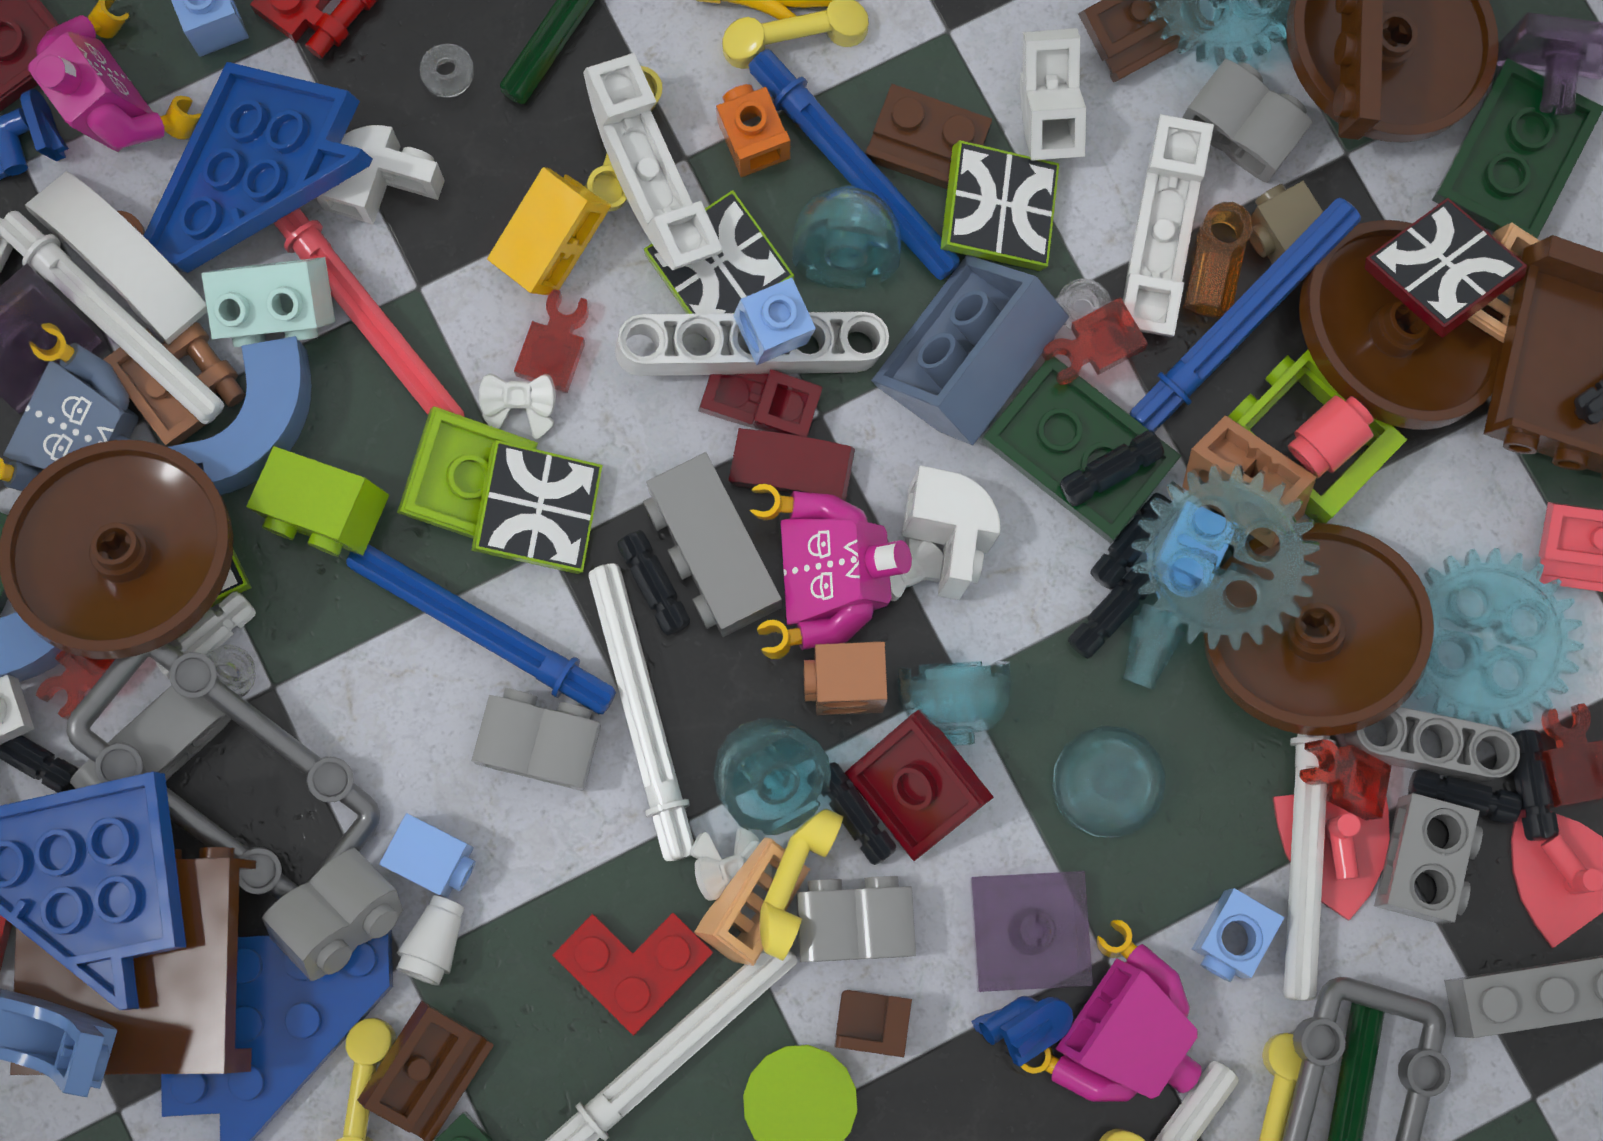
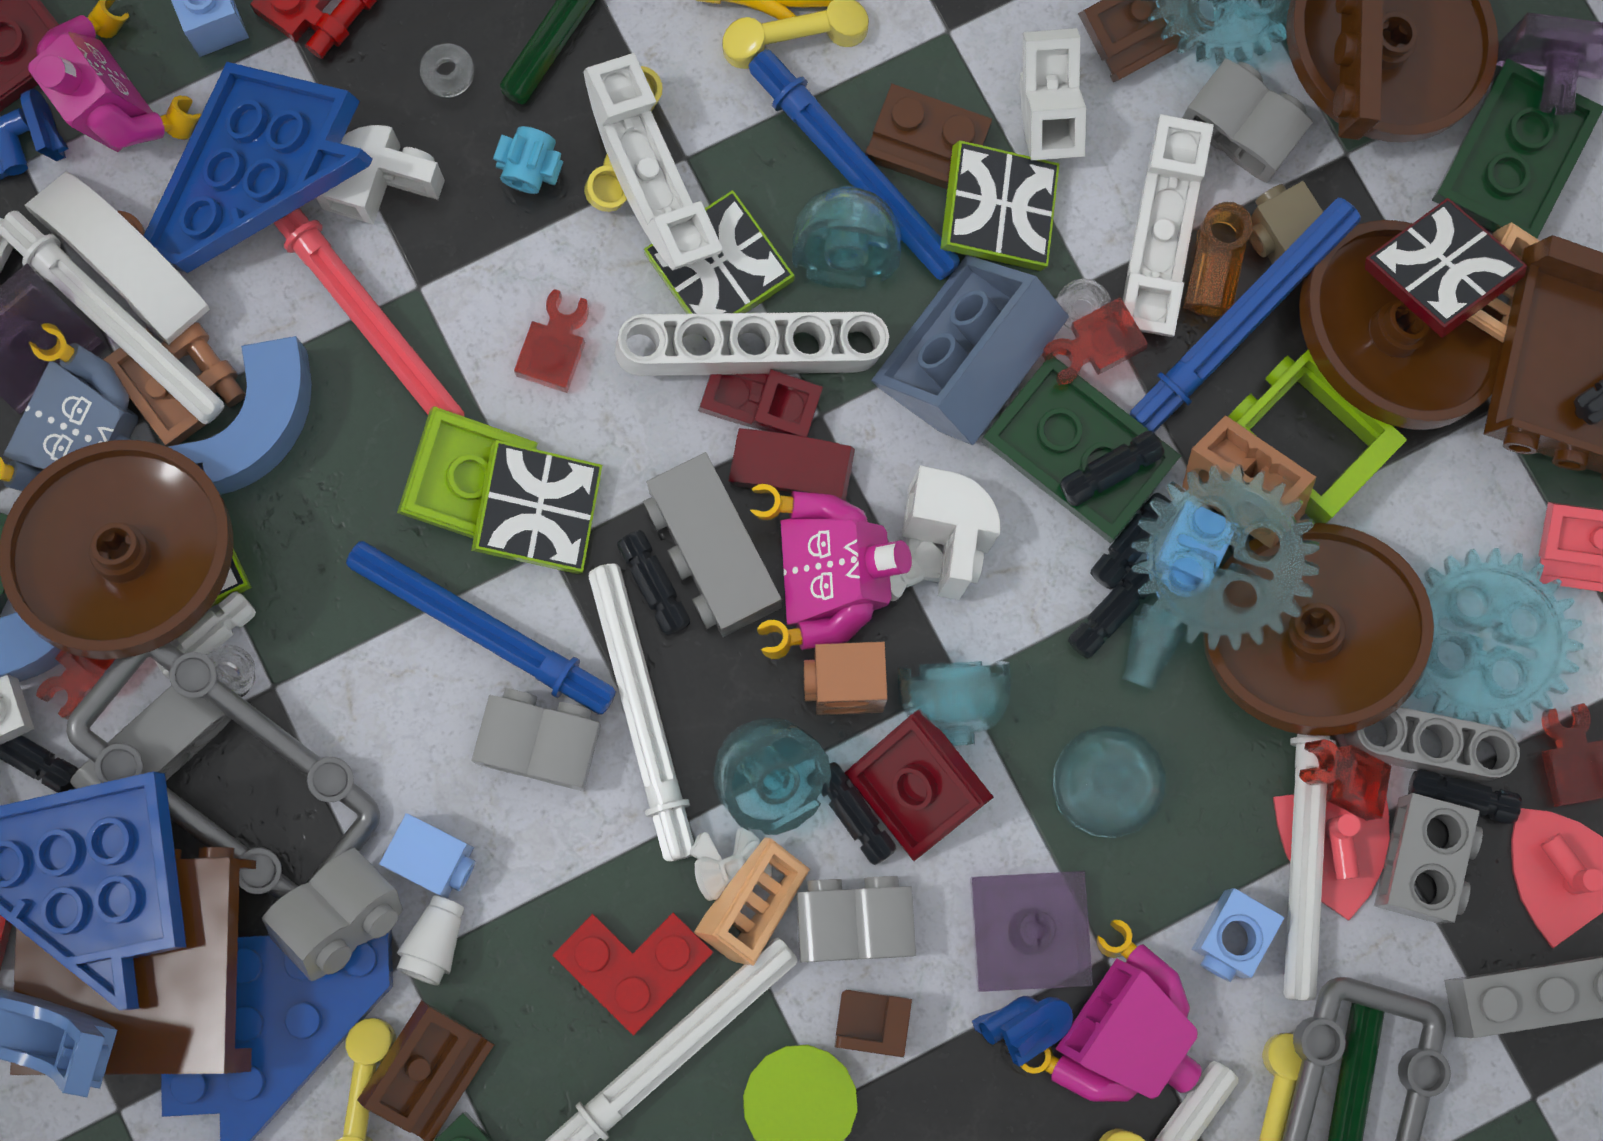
light aqua brick [201,257,335,347] -> none
lime brick [246,446,390,557] -> none
white piece [479,373,556,439] -> none
yellow hinge [487,167,612,296] -> none
orange brick [716,84,790,178] -> none
light blue brick [733,278,816,366] -> none
light yellow bar [760,809,843,961] -> none
coral brick [1288,395,1374,478] -> none
black axle [1511,729,1559,841] -> none
none -> medium azure gear [493,126,564,194]

